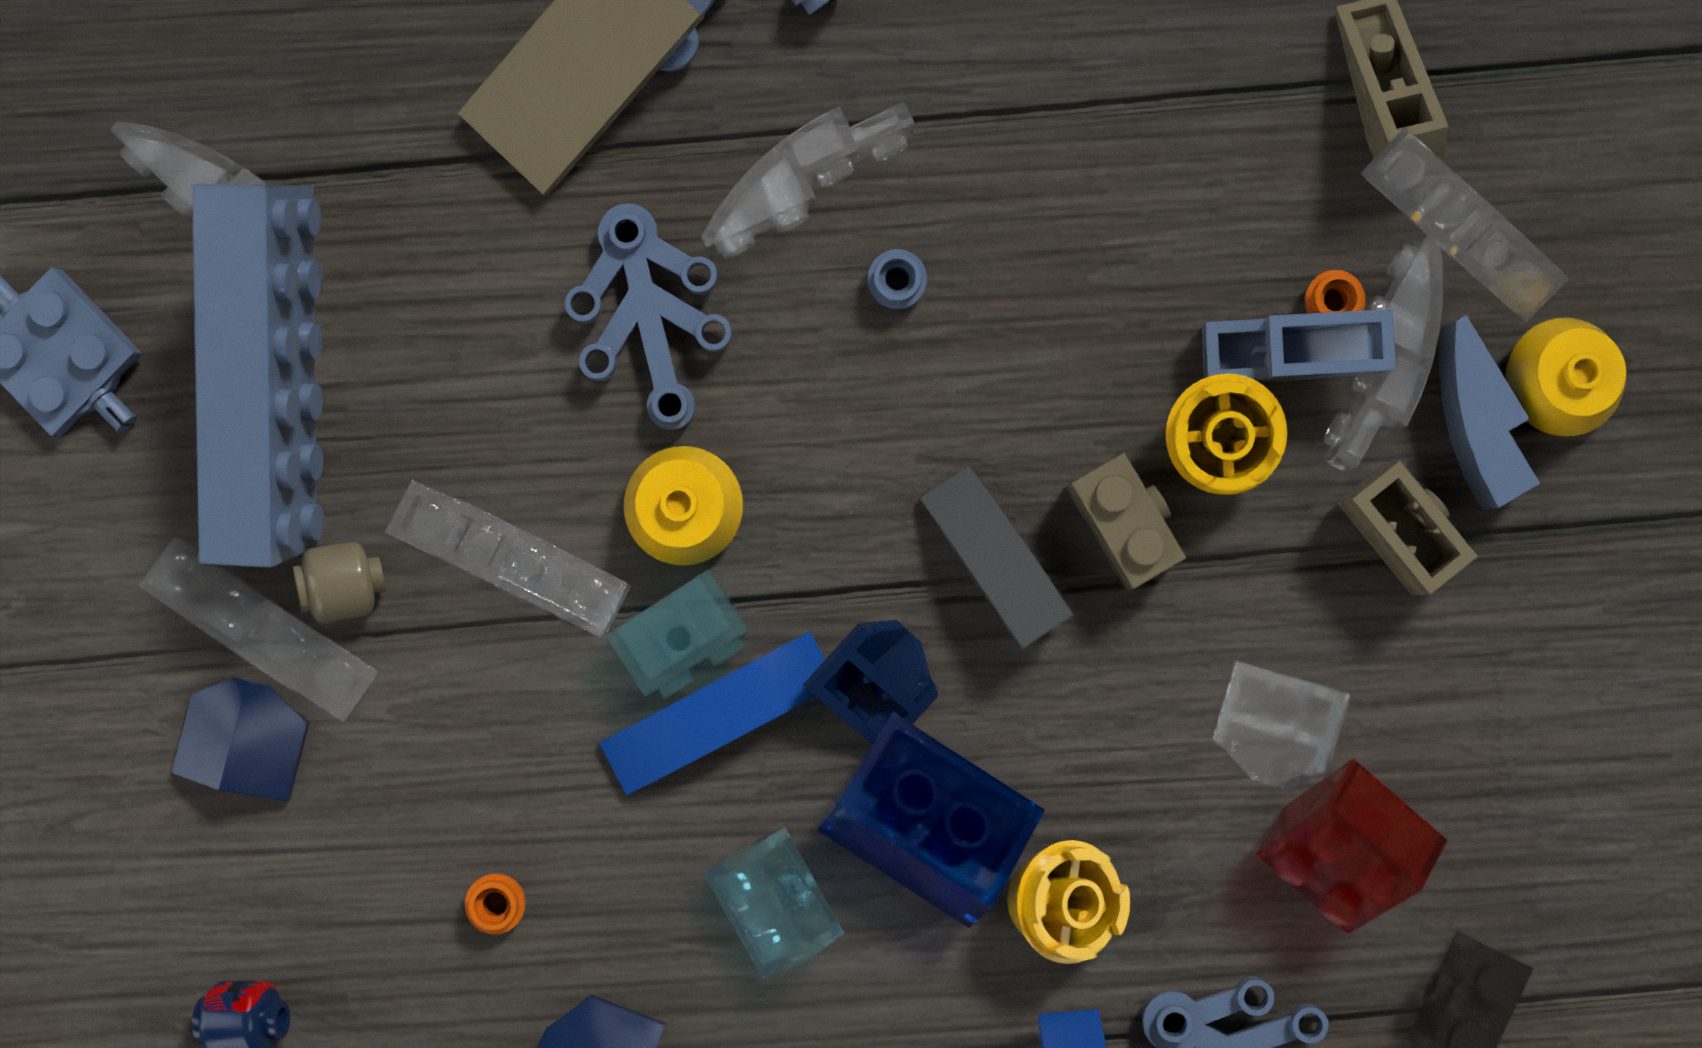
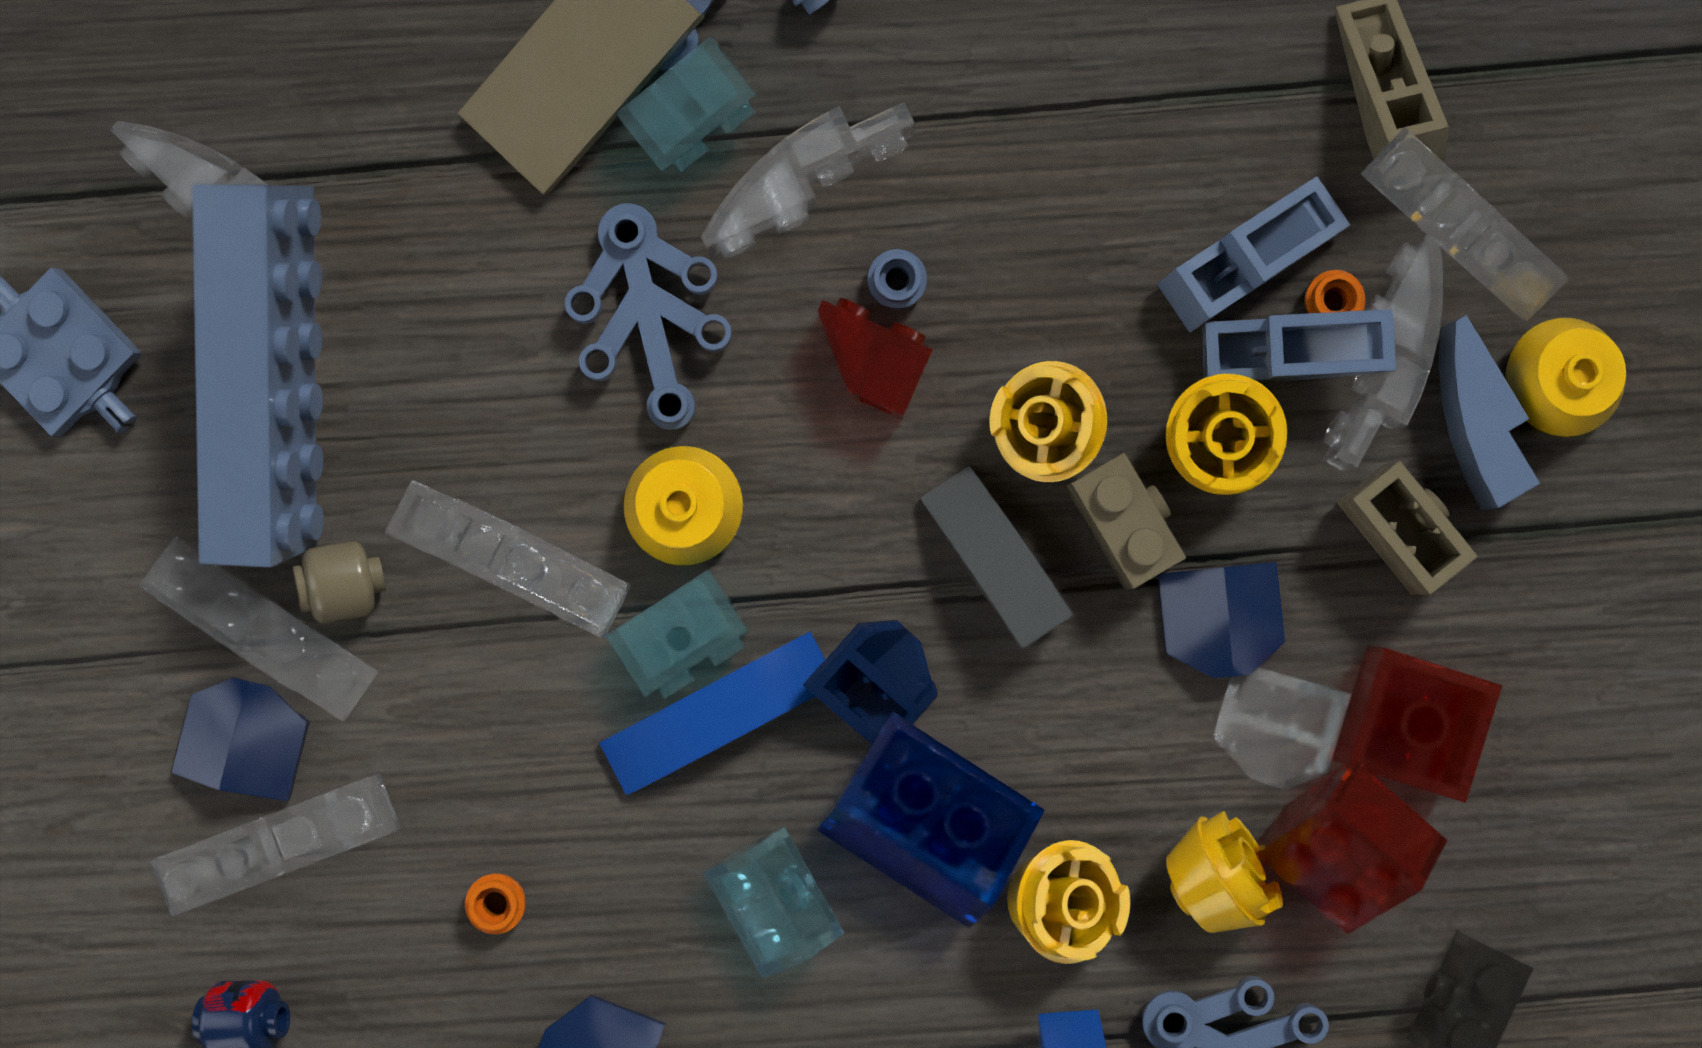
none -> clear slope [150,773,401,917]
none -> clear light blue brick [616,36,759,172]
none -> clear red slope [818,298,933,420]
none -> yellow cone [989,361,1107,482]
none -> sand blue slope [1157,176,1350,333]
none -> dark blue slope [1157,562,1285,678]
none -> yellow cone [1166,811,1283,933]
none -> clear red brick [1332,646,1502,803]

